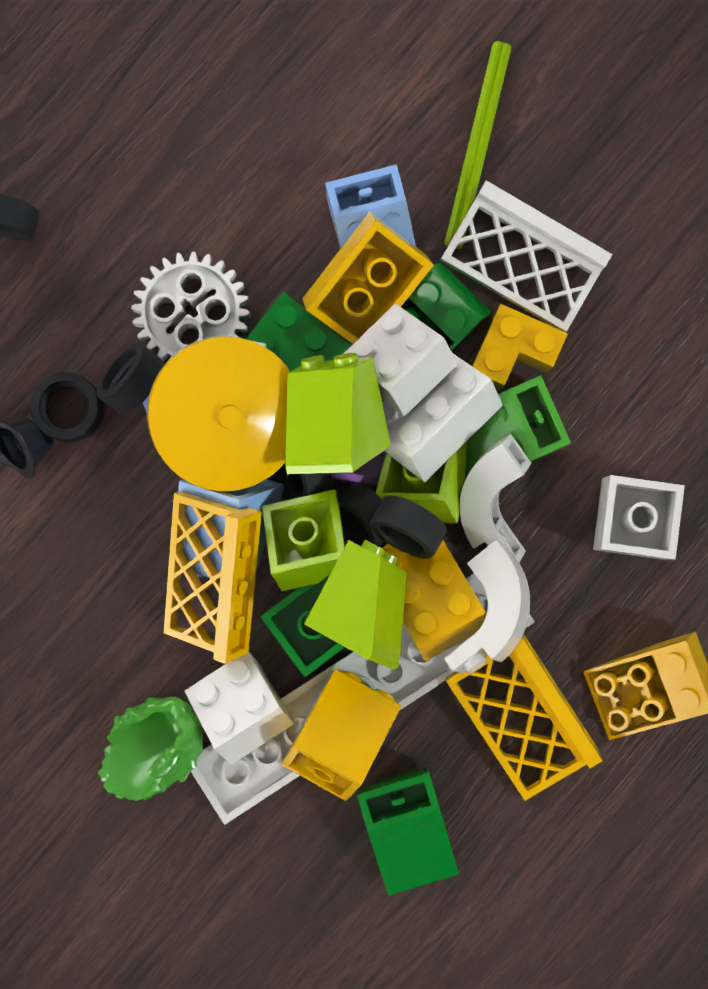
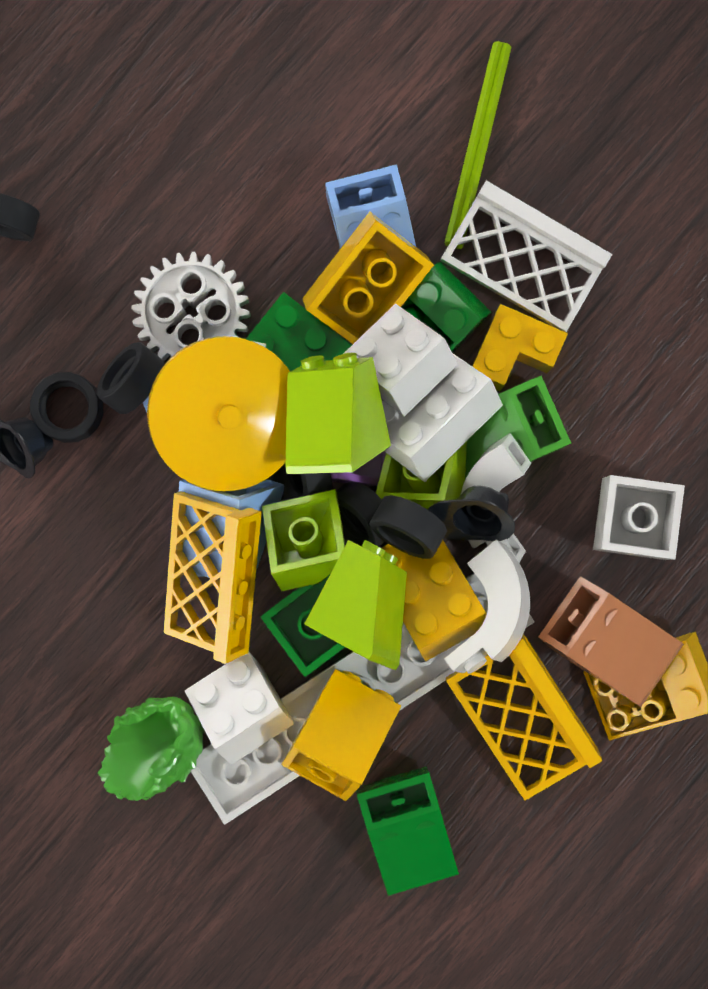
none -> black piece [427,486,515,541]
none -> nougat slope [538,576,684,707]

